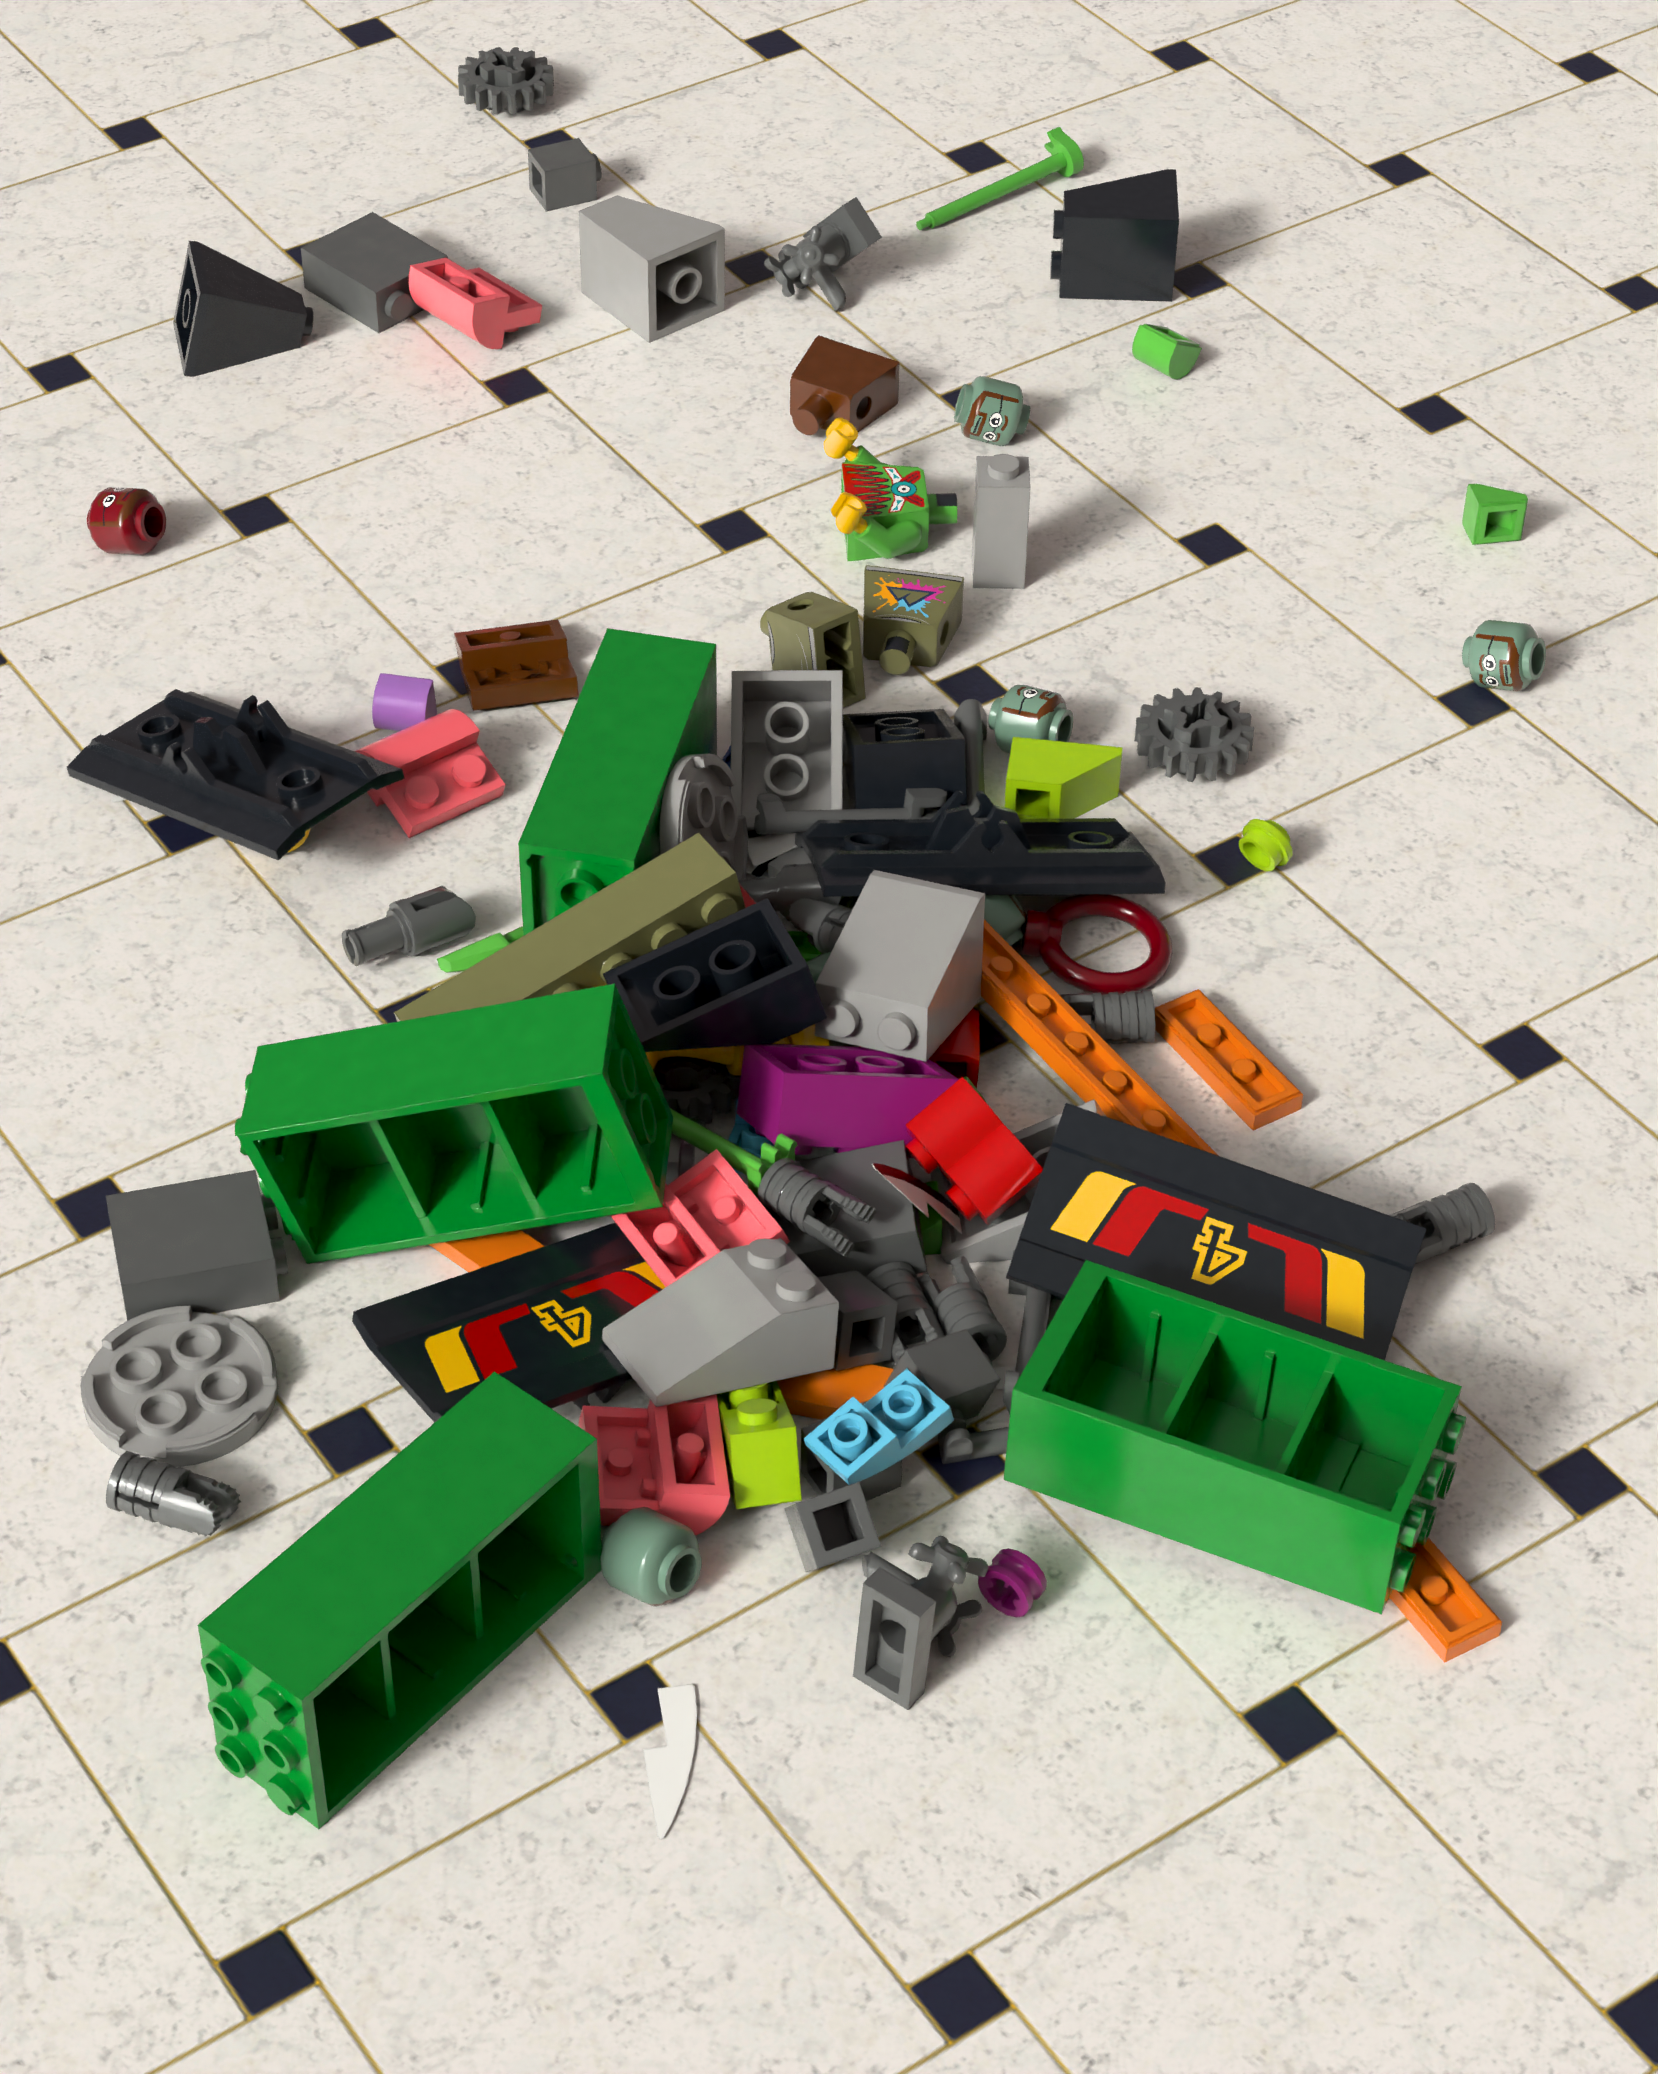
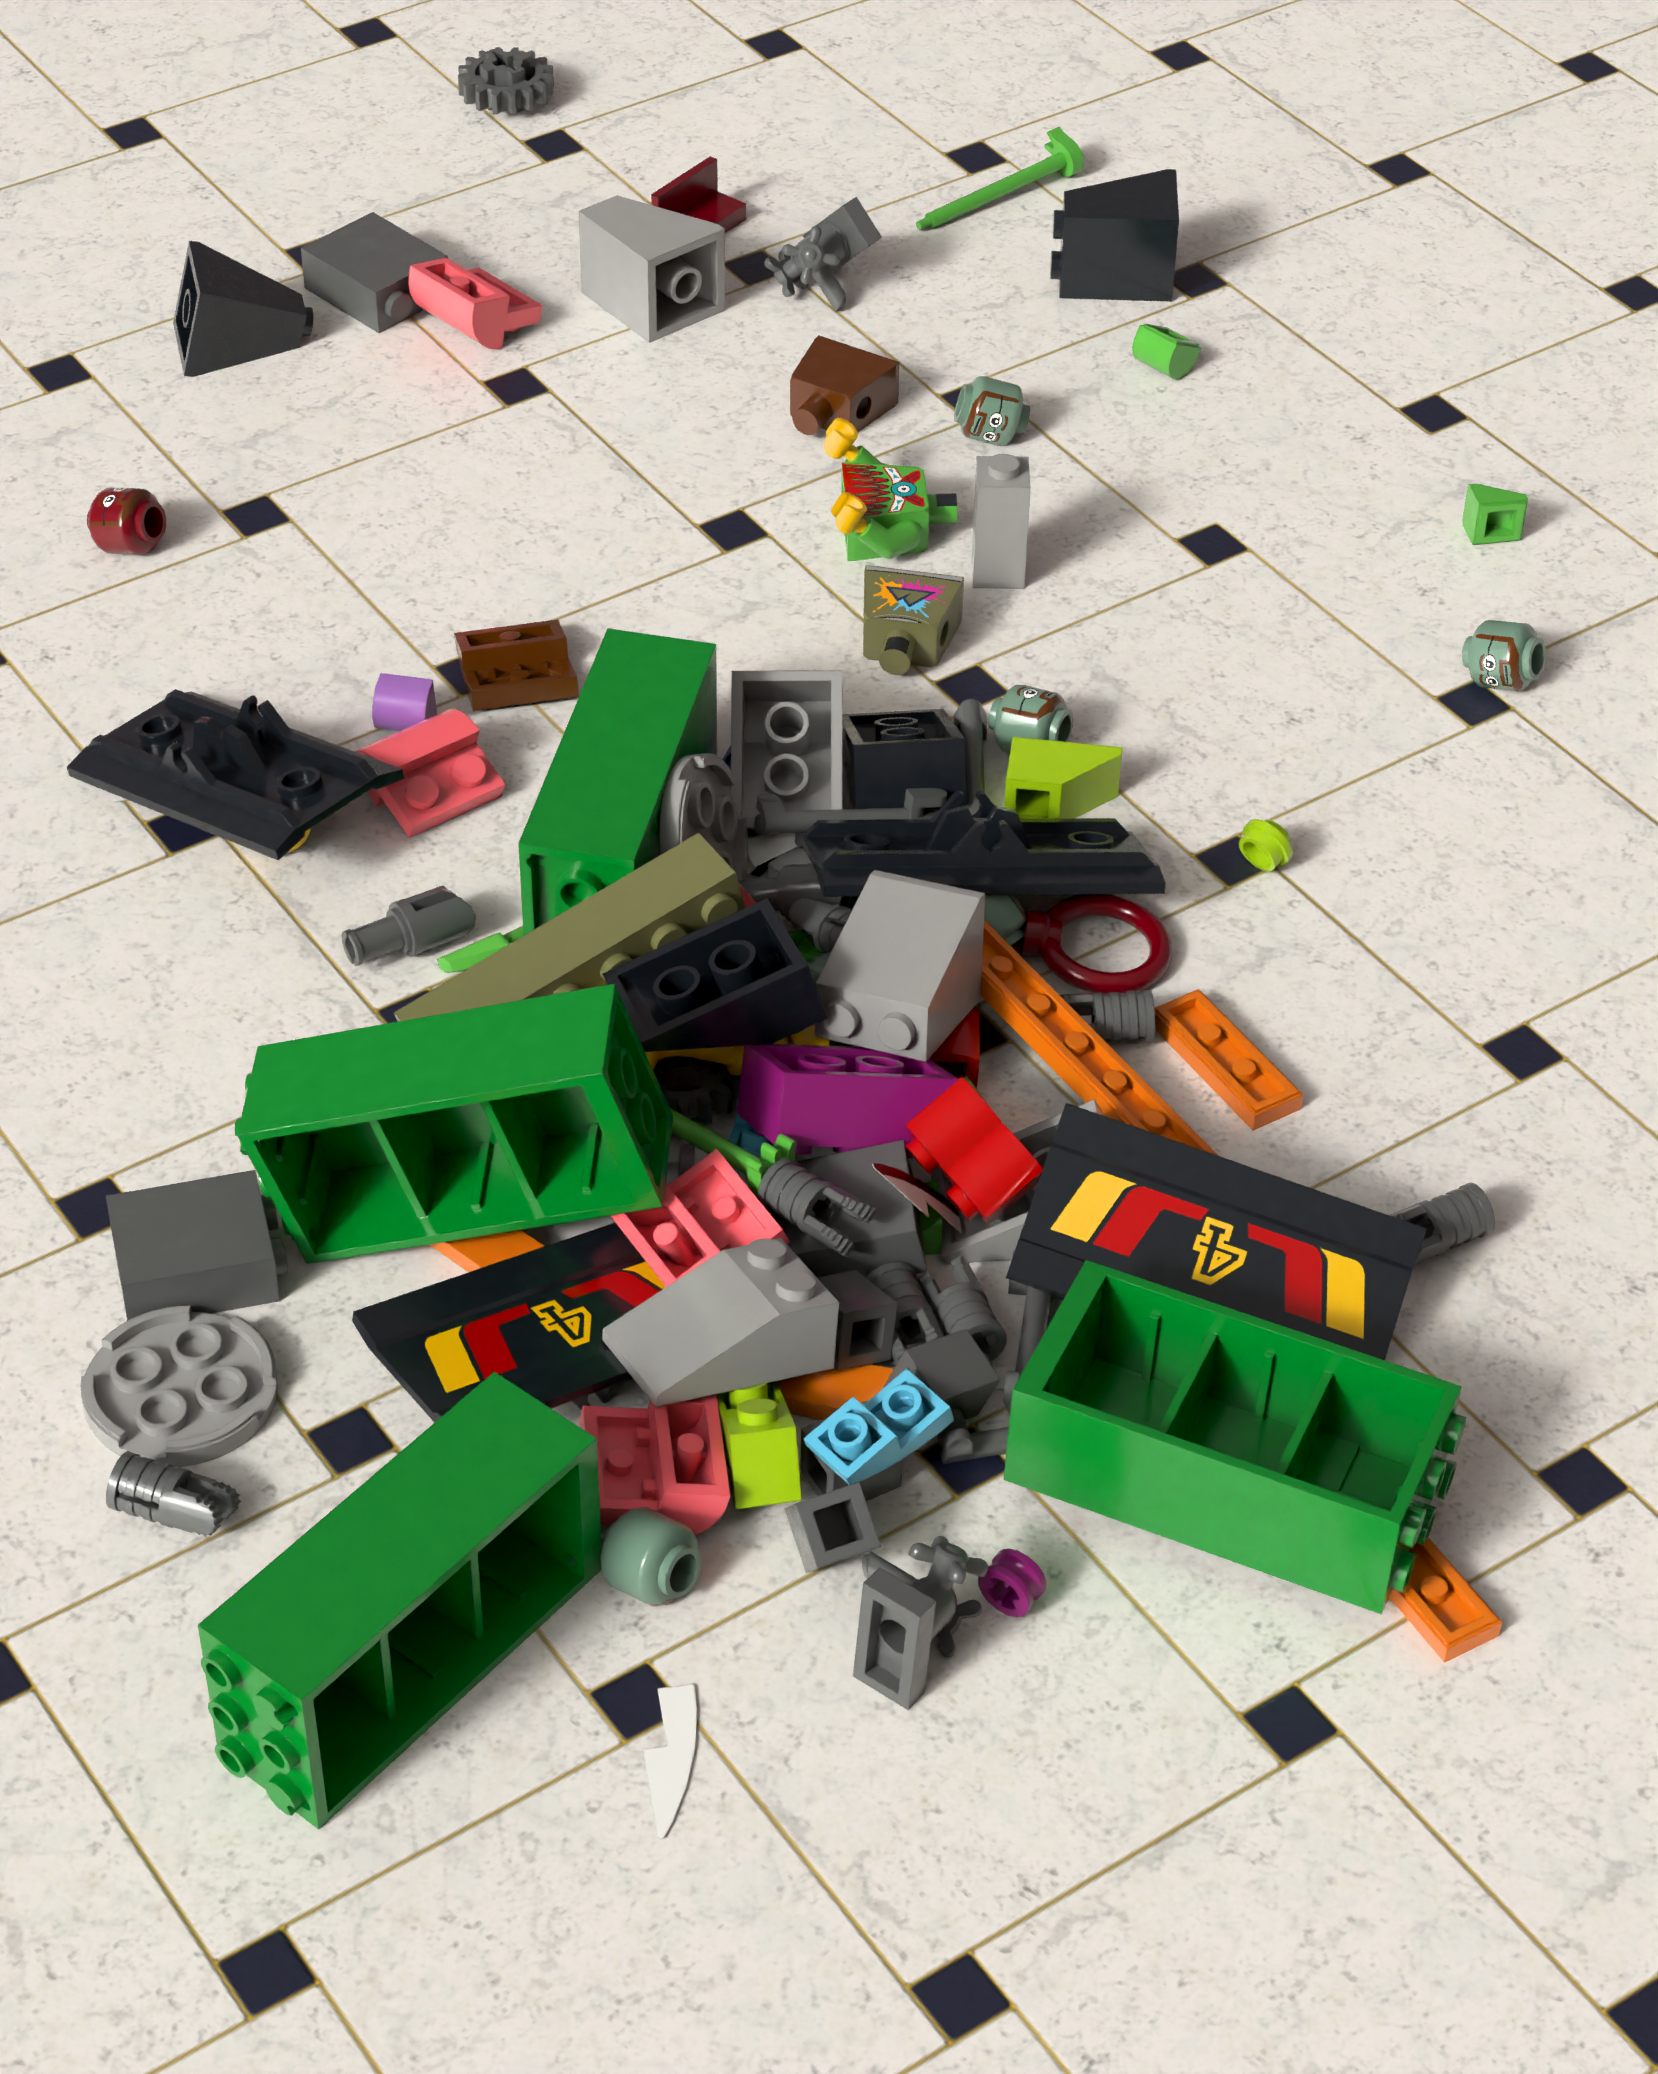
dark grey brick [528,138,602,212] -> none
olive torso [760,592,866,708] -> none
dark grey gear [1134,687,1254,782] -> none
none -> dark red panel [651,156,746,233]

